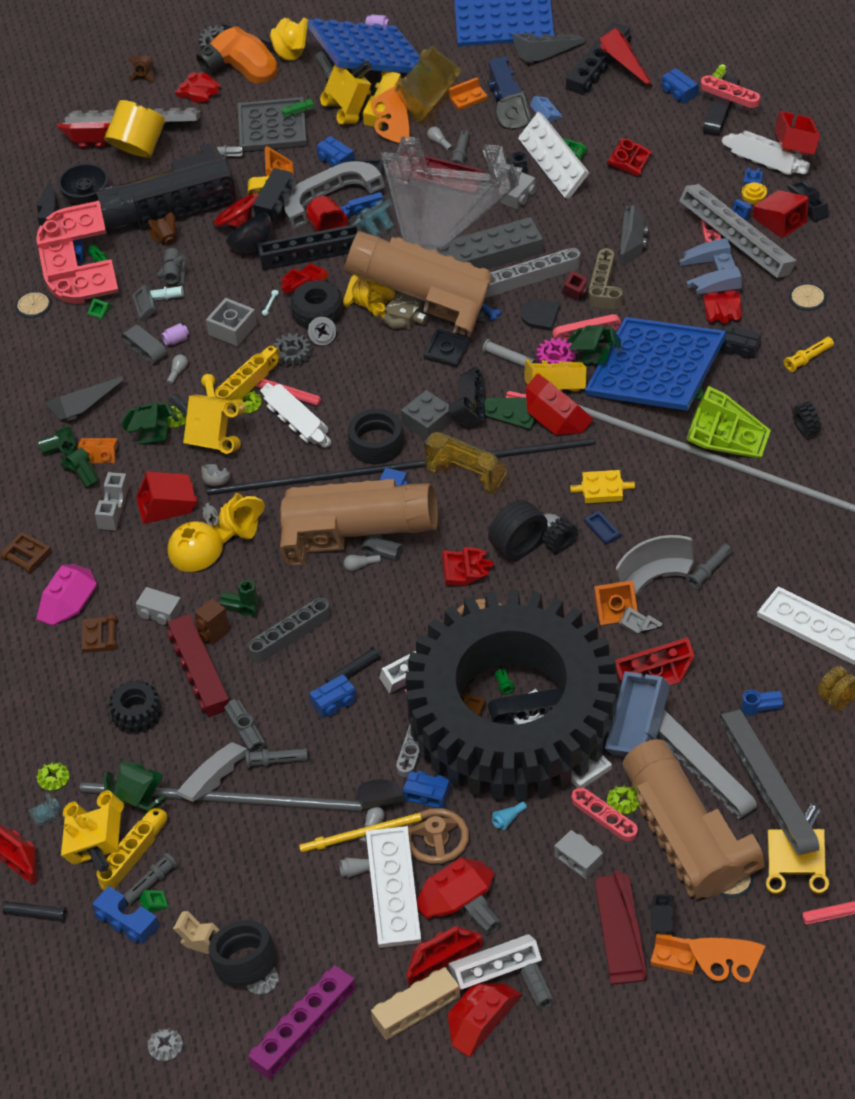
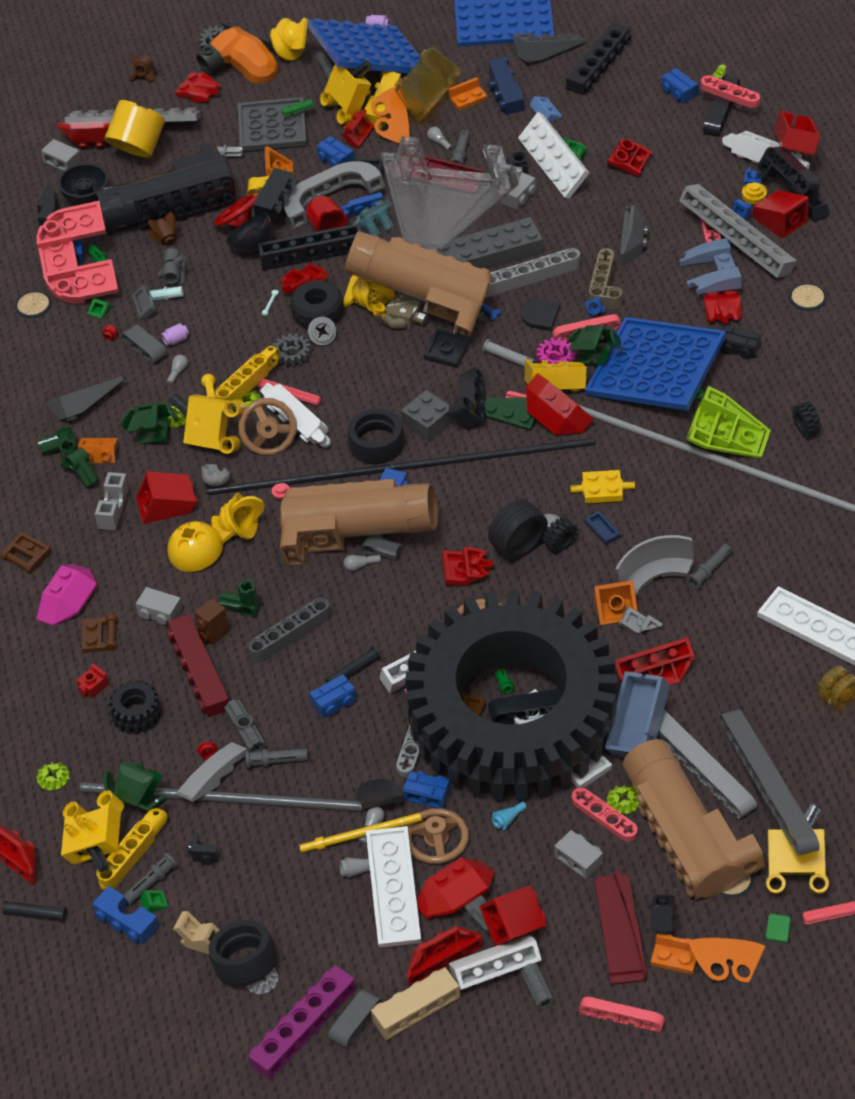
clear light blue bracket [28,793,61,828] -> none
light grey gear [148,1027,183,1061] -> none
light grey axle [202,503,218,526] -> none
light grey brick [206,298,257,347] -> none
clear yellow windscreen [424,432,506,495] -> none
red wedge [448,983,522,1058] -> none
black tile [495,91,532,129] -> none
dark red brick [562,270,588,301] -> none
red wedge [599,28,652,86] -> none
blue piece [741,690,783,716] -> none
yellow pin [784,337,834,373] -> none
none -> light grey brick [41,139,82,171]
none -> red brick [77,663,109,699]
none -> red plate [101,325,119,341]
none -> black bracket [188,834,219,865]
none -> red plate [197,741,217,760]
none -> medium nougat piece [238,398,297,456]
none -> coral plate [272,483,290,500]
none -> dark grey beam [328,989,383,1049]
none -> red bracket [342,109,374,148]
none -> red slope [479,885,547,946]
none -> coral beam [579,997,665,1032]
none -> blue plate [584,296,605,317]
none -> black beam [757,147,820,193]
none -> green slope [766,914,791,943]

